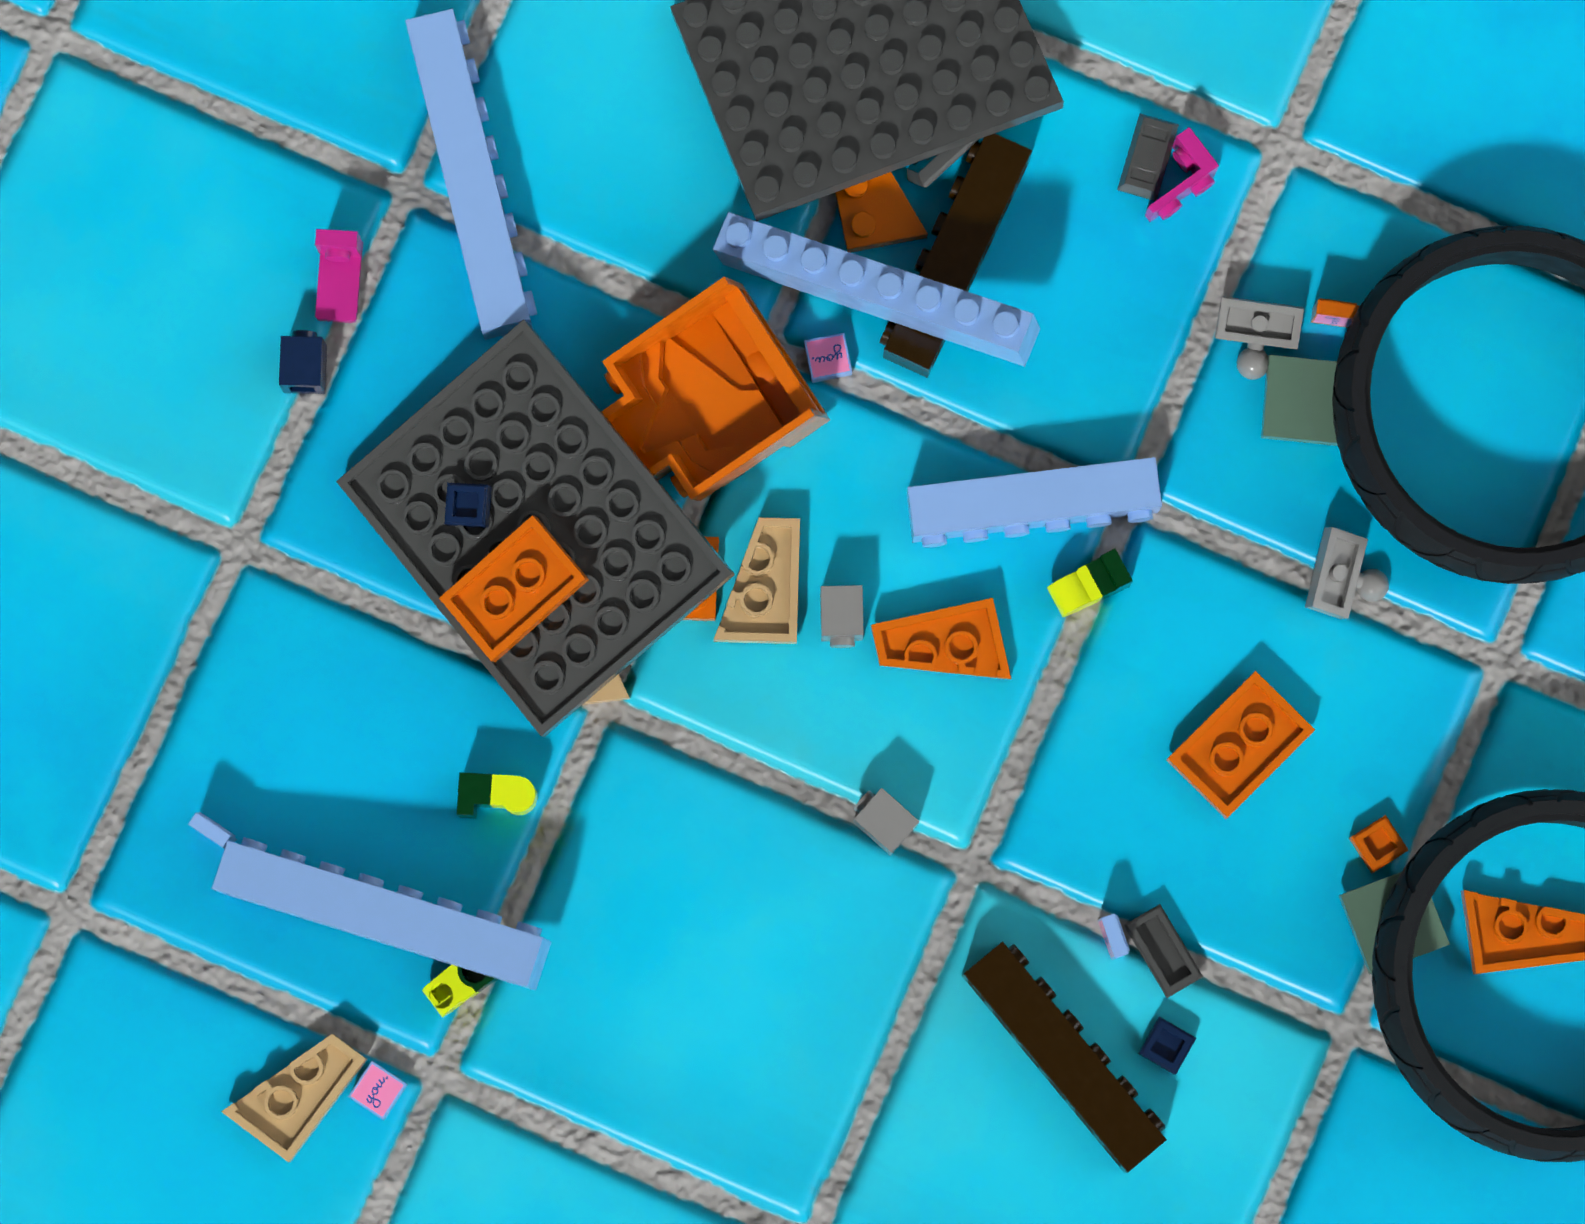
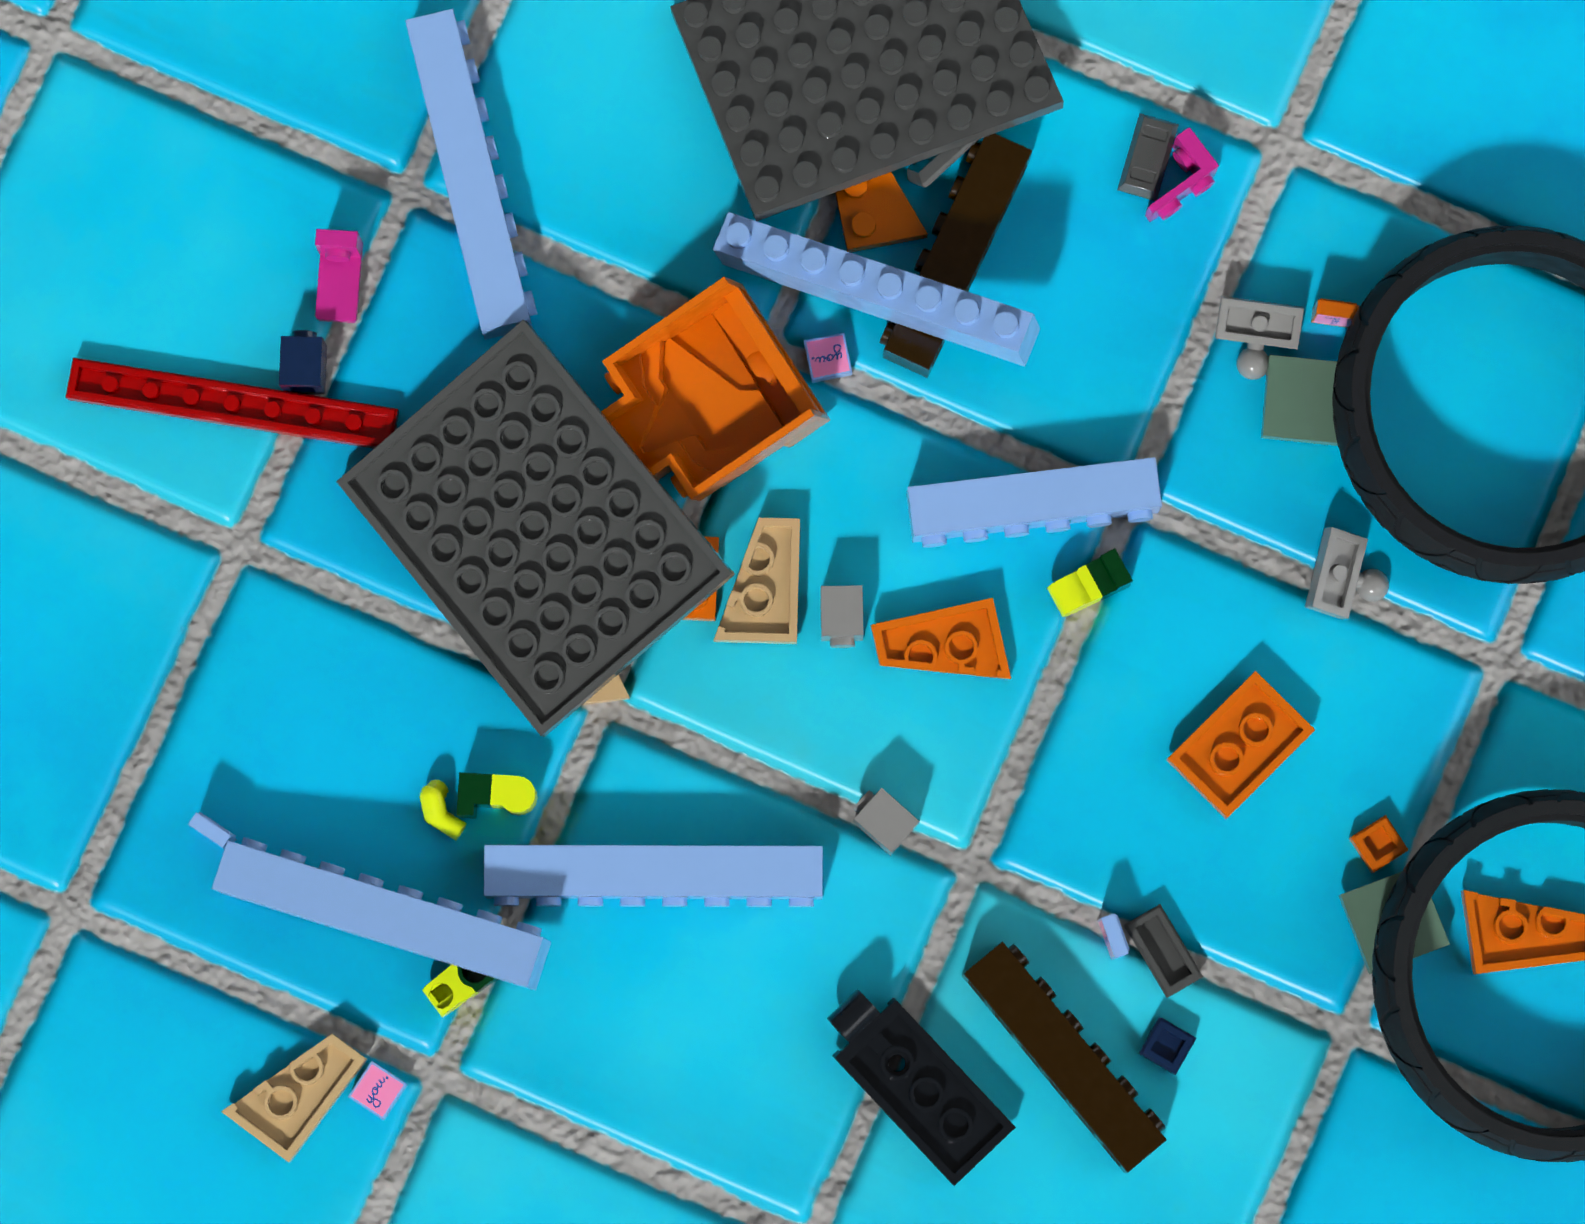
orange plate [439,515,589,662] -> none
dark blue tile [444,482,492,528] -> none
none -> red tile [66,358,399,449]
none -> neon yellow arm [419,779,467,841]
none -> light blue brick [484,845,823,907]
none -> black hinge [827,989,1016,1186]

